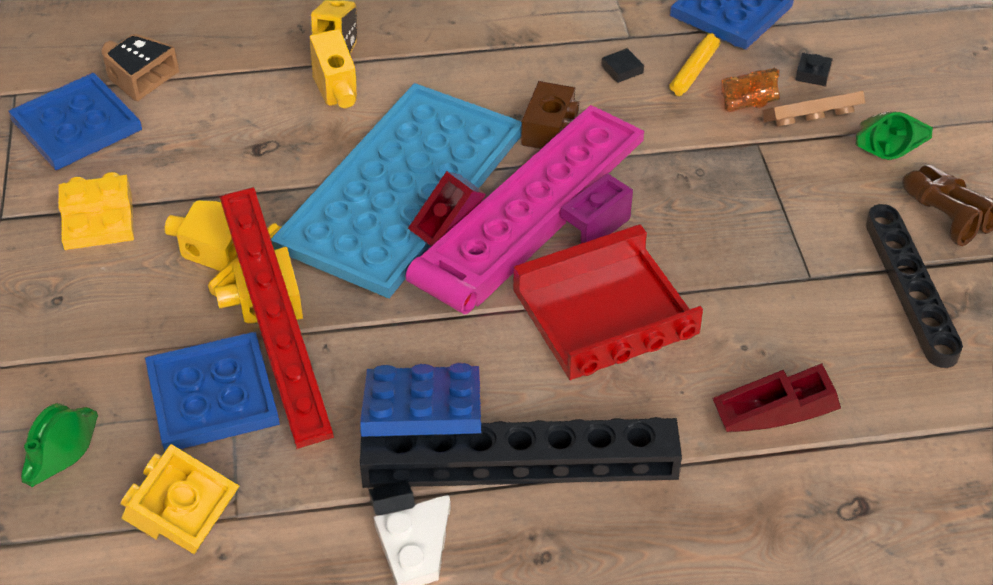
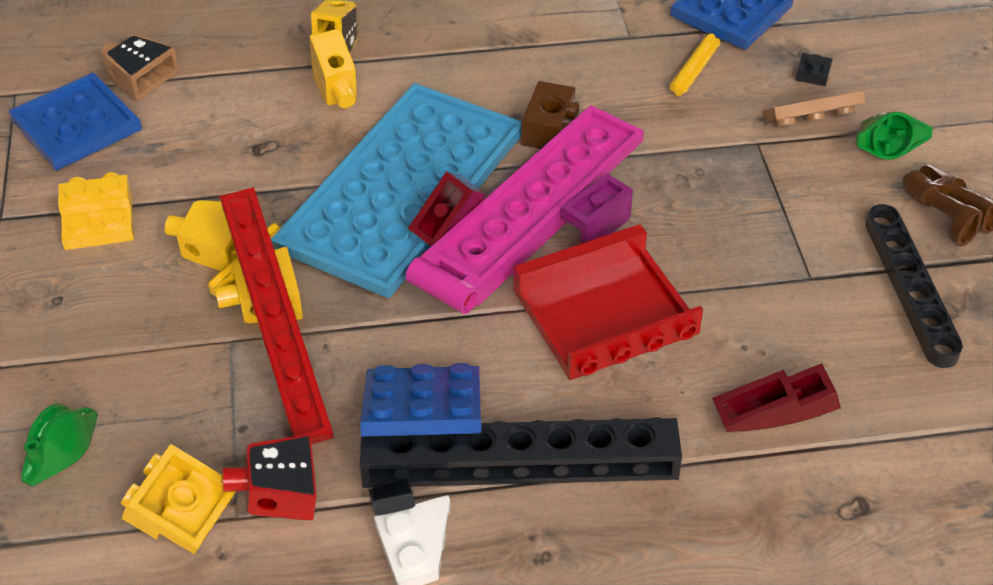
blue plate [145,331,280,452] -> none
black tile [601,48,644,83] -> none
clear orange hips [721,68,780,112] -> none
none -> torso [222,435,317,520]

